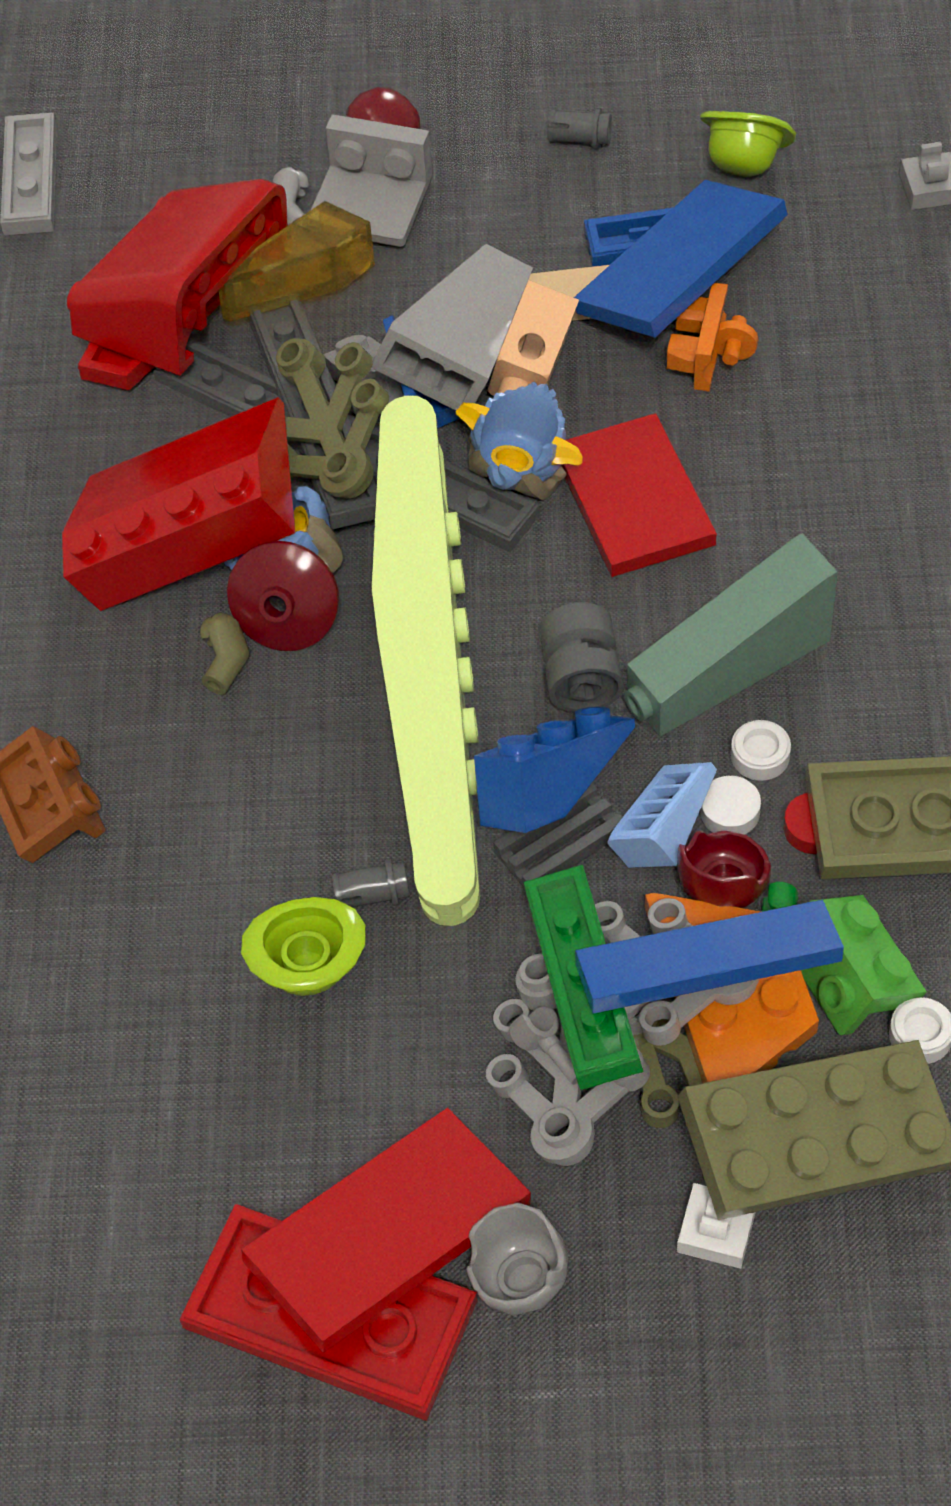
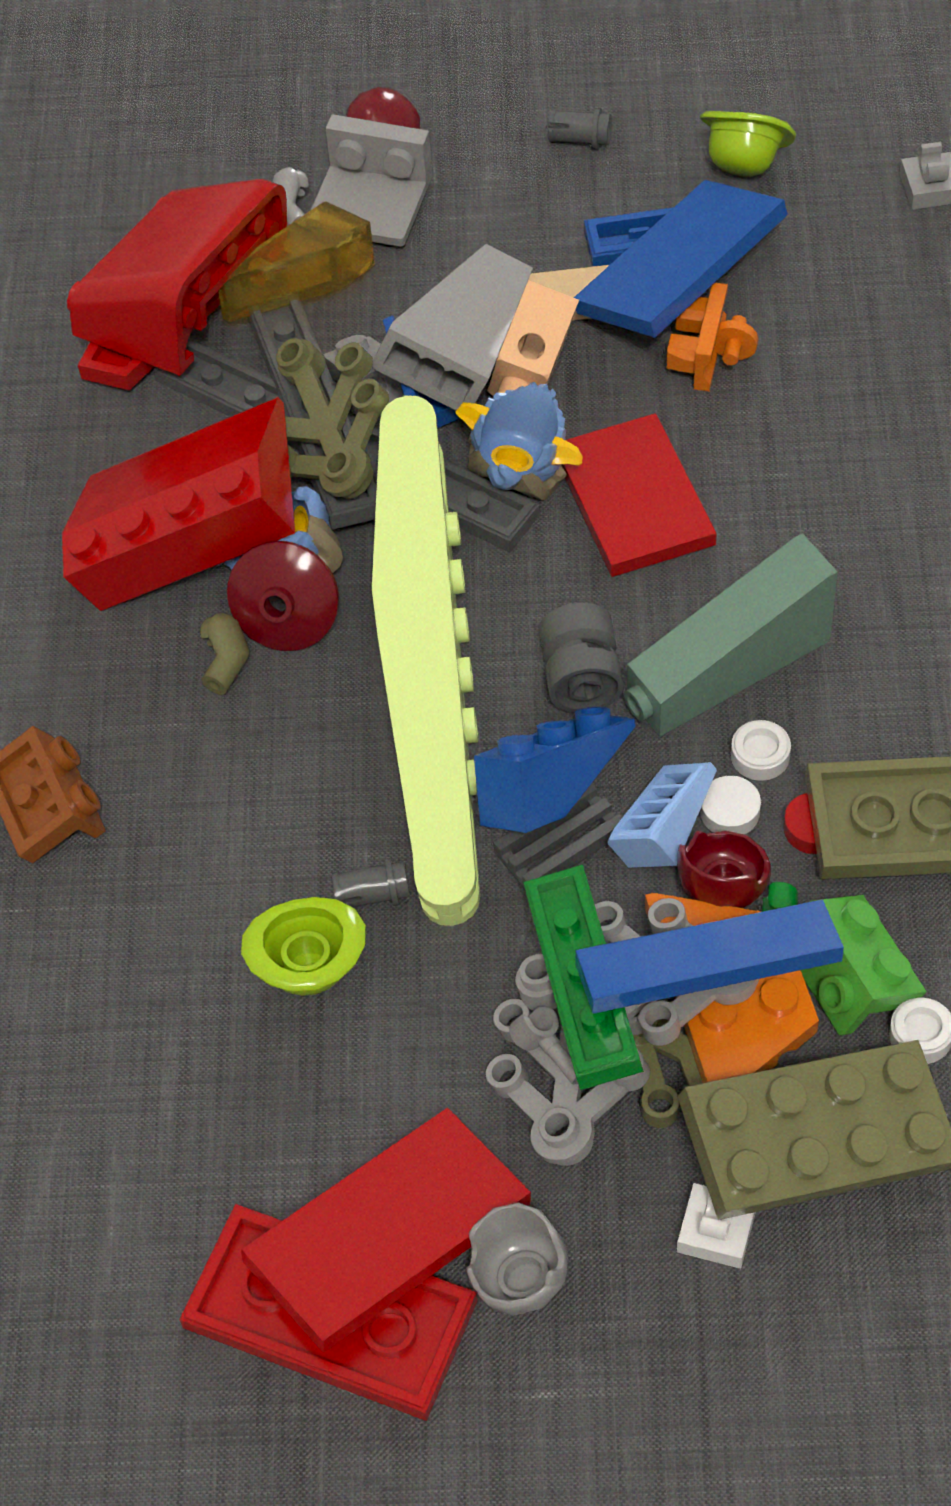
light grey tile [0,112,57,235] -> none

